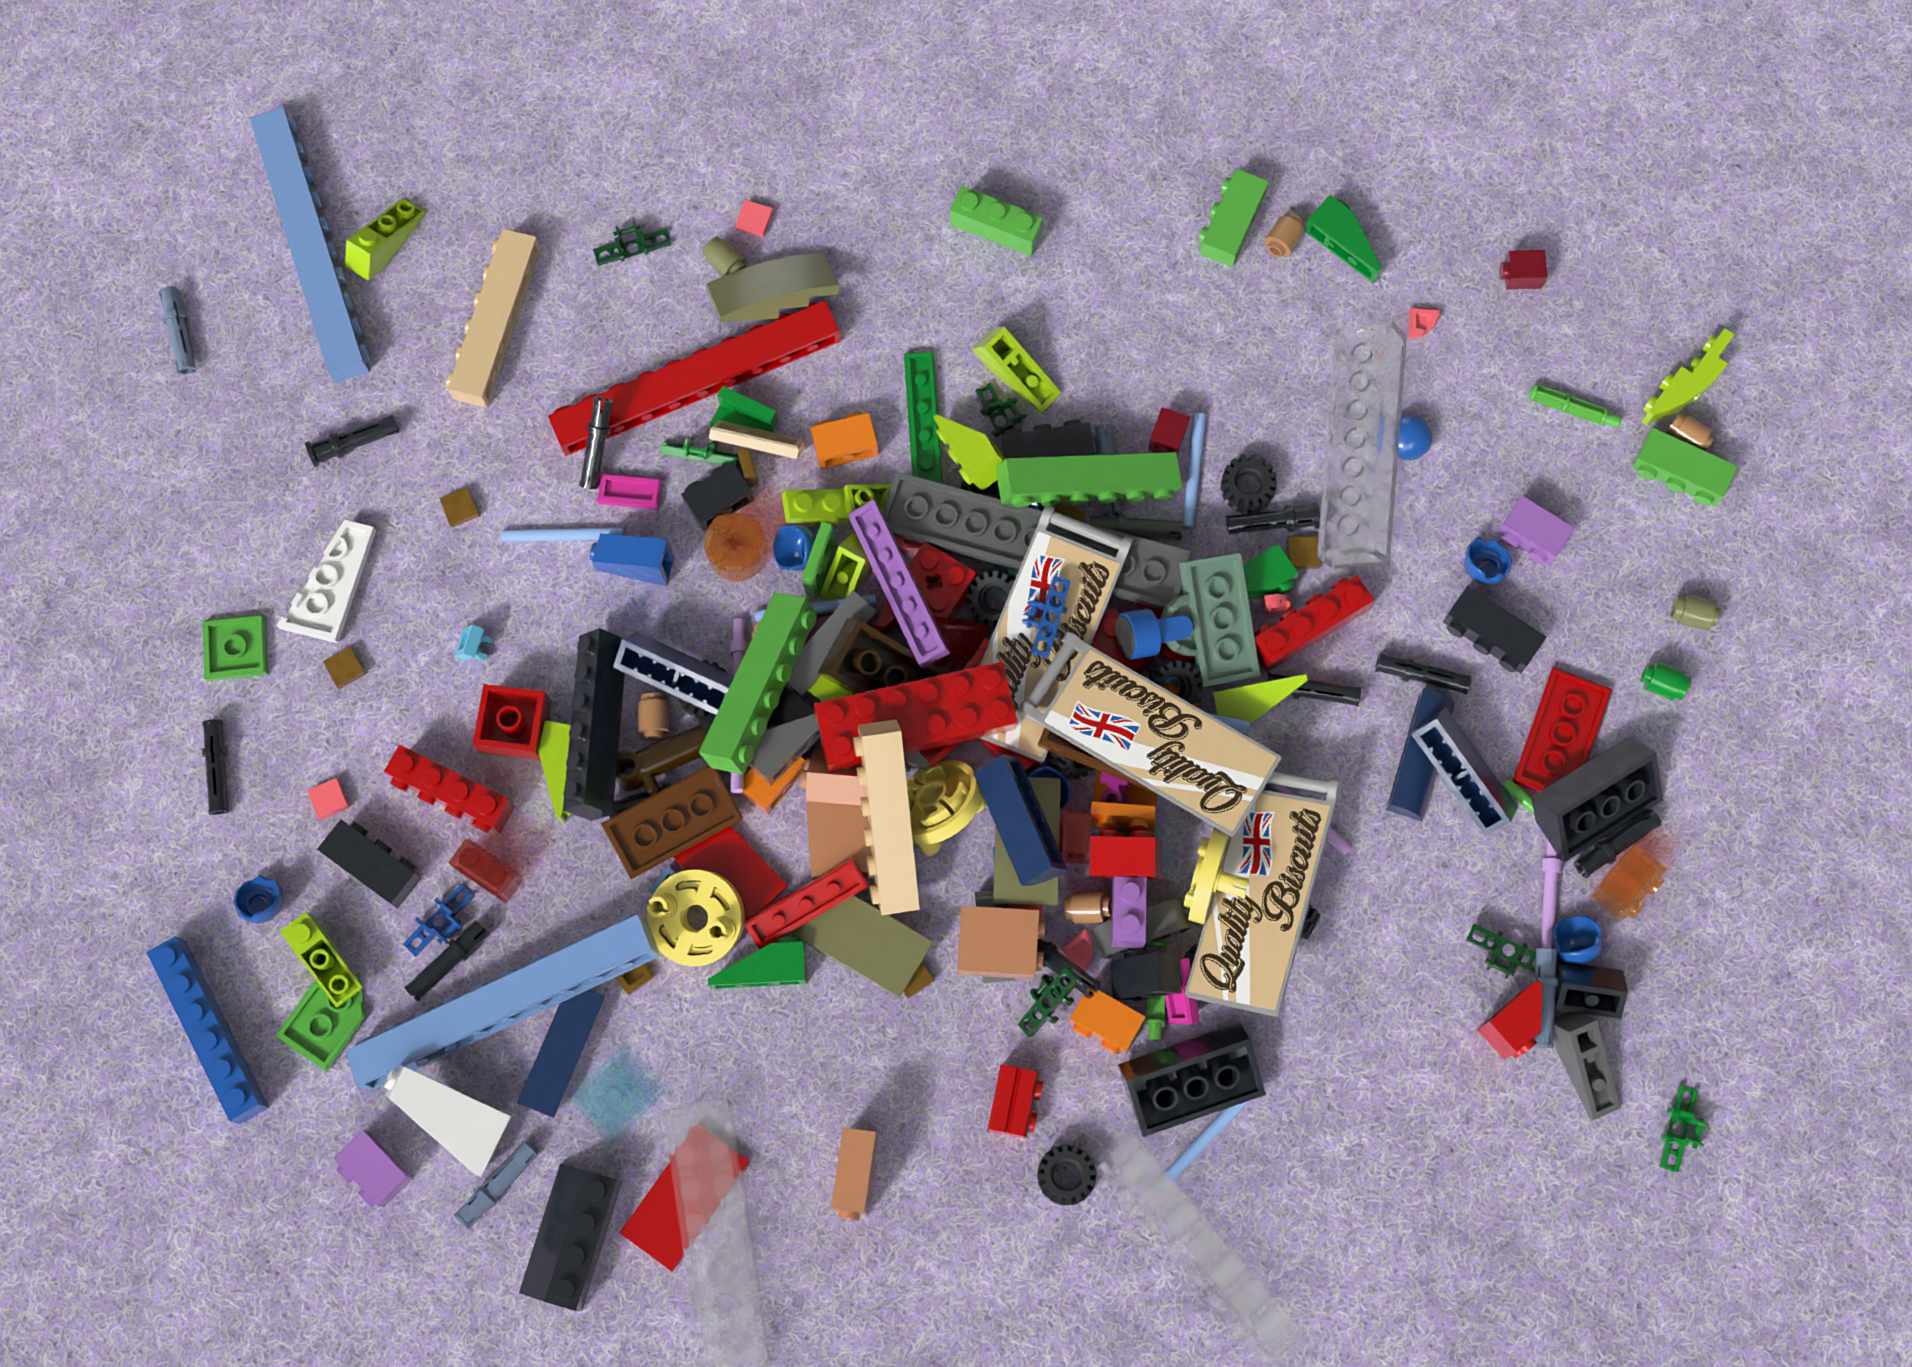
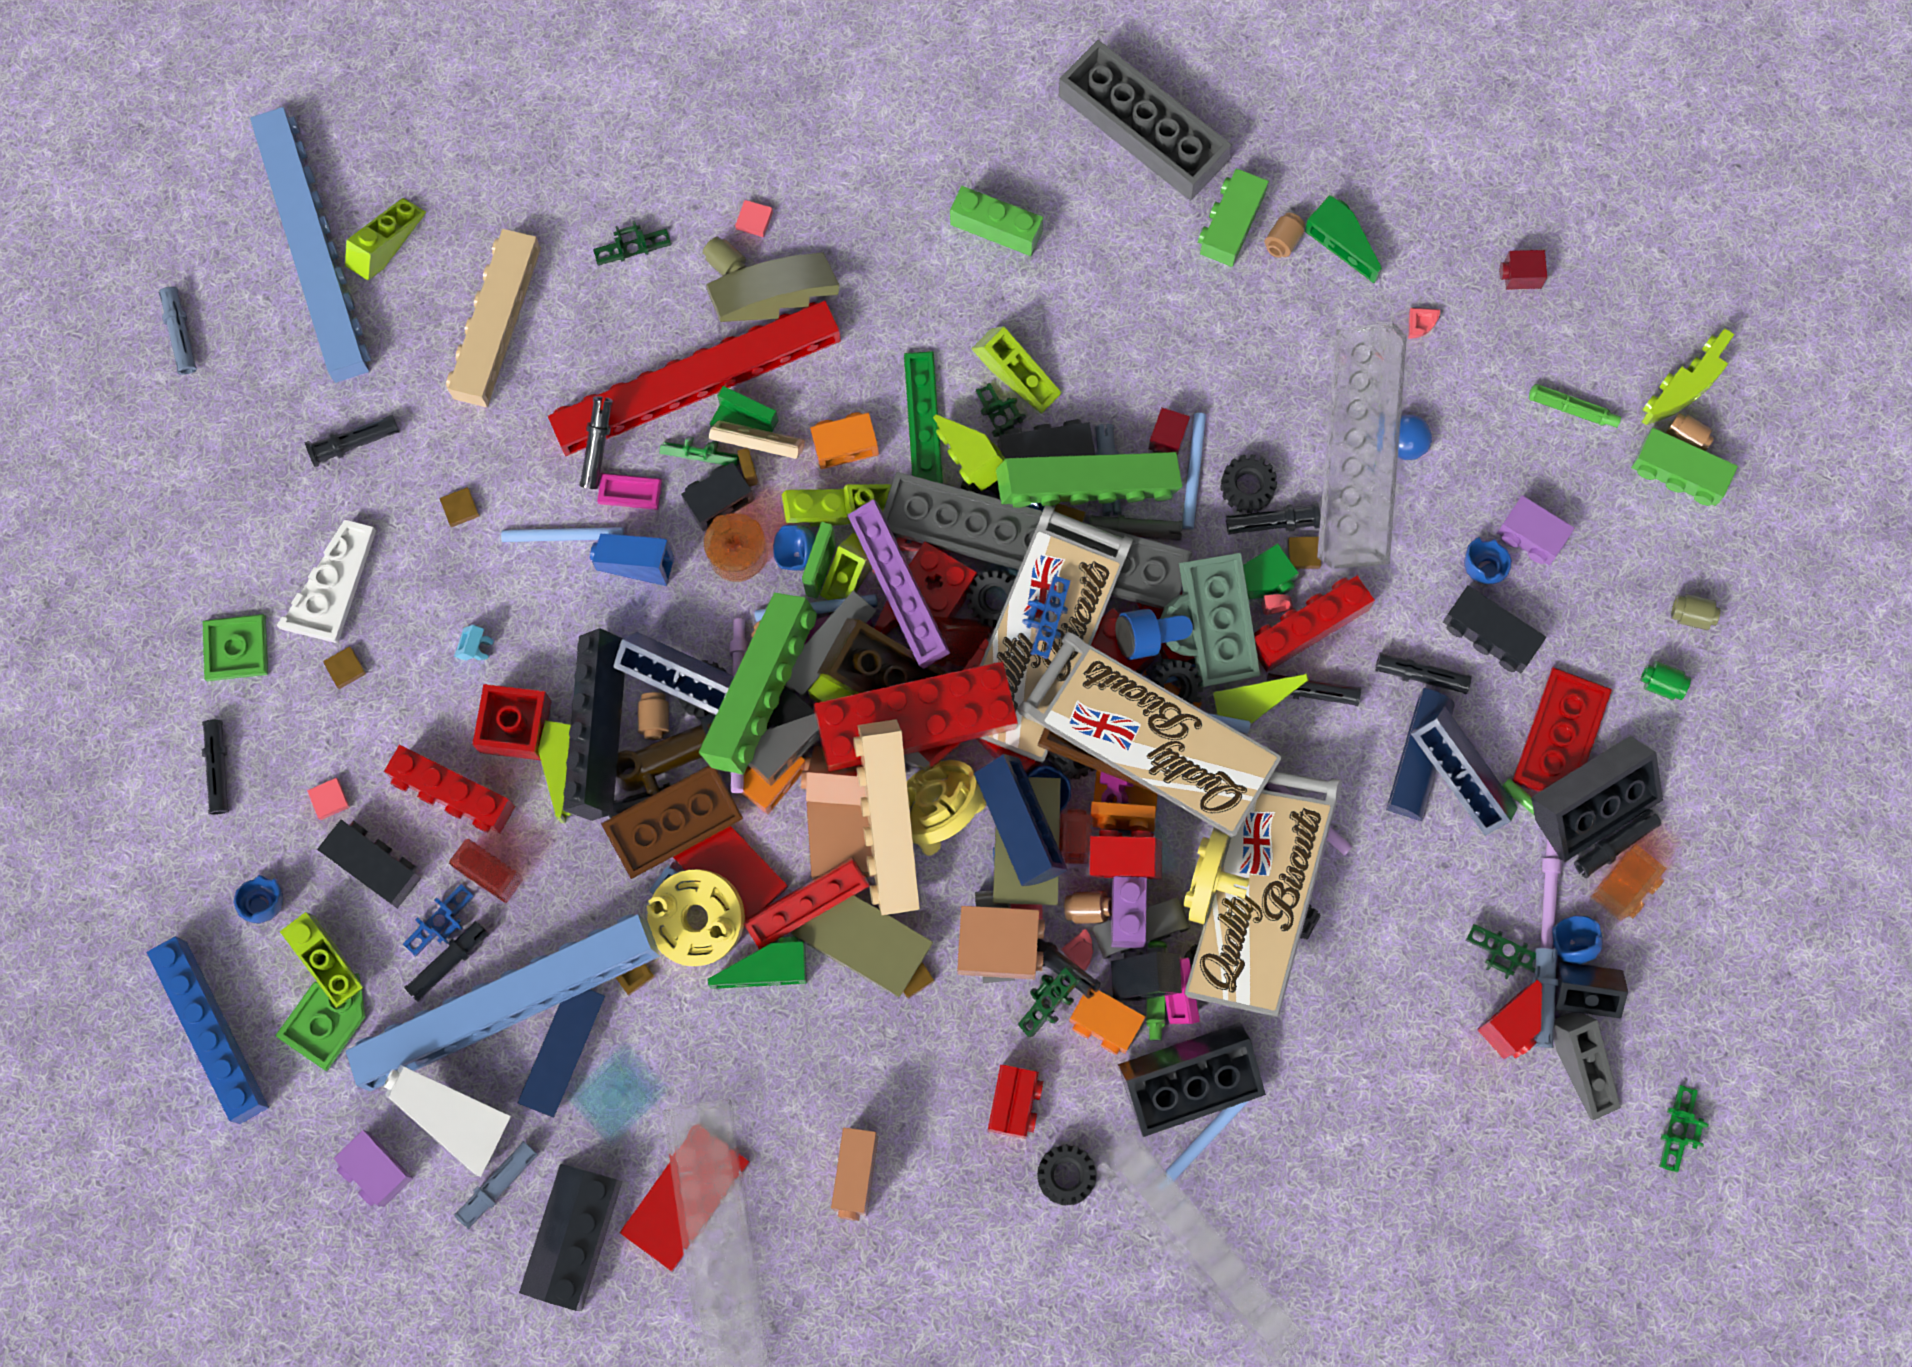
none -> dark grey brick [1058,40,1232,201]

